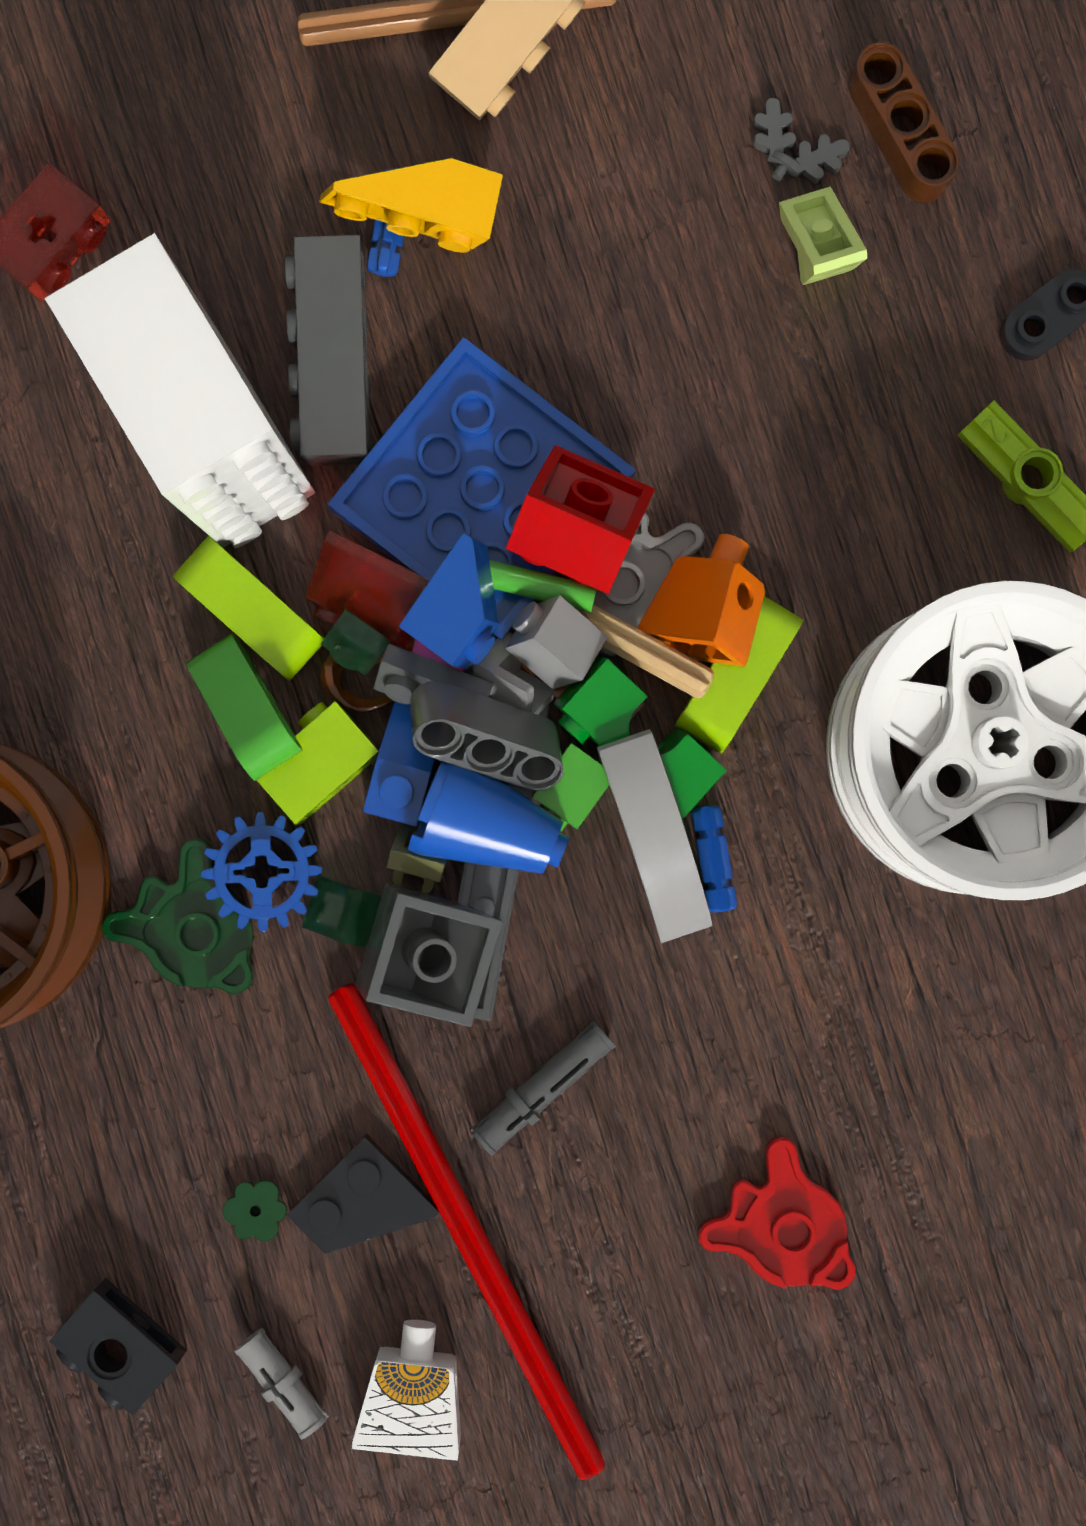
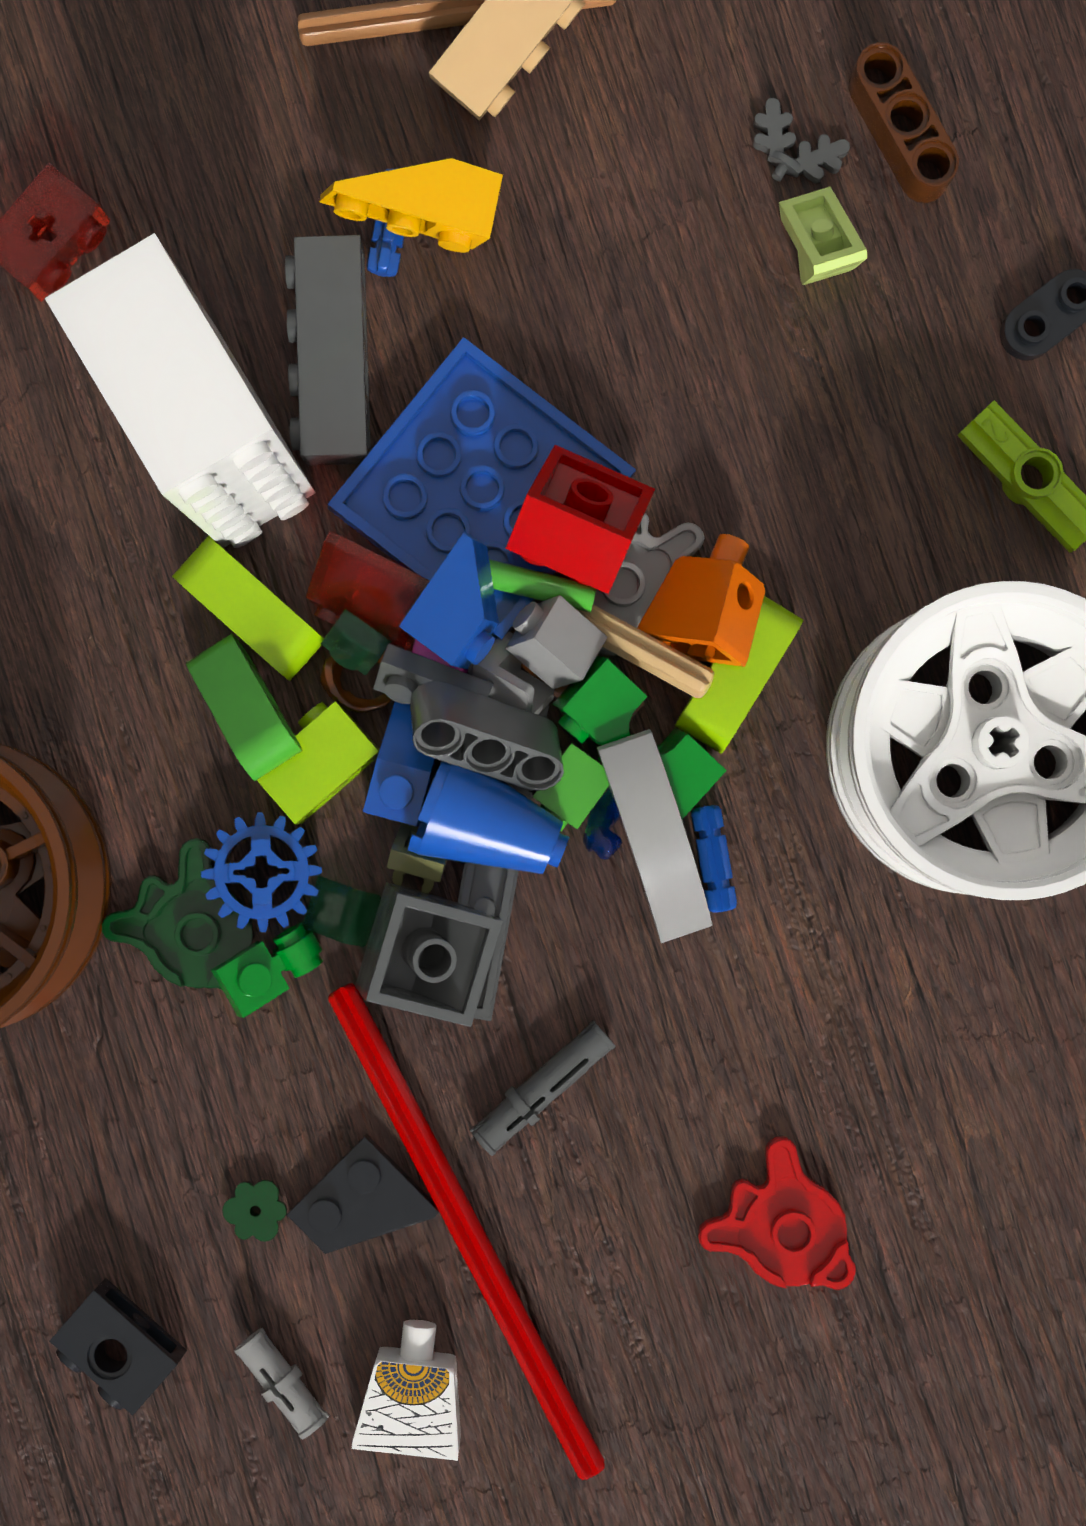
none -> green plate [211,923,323,1018]
none -> clear blue arm [583,788,622,860]

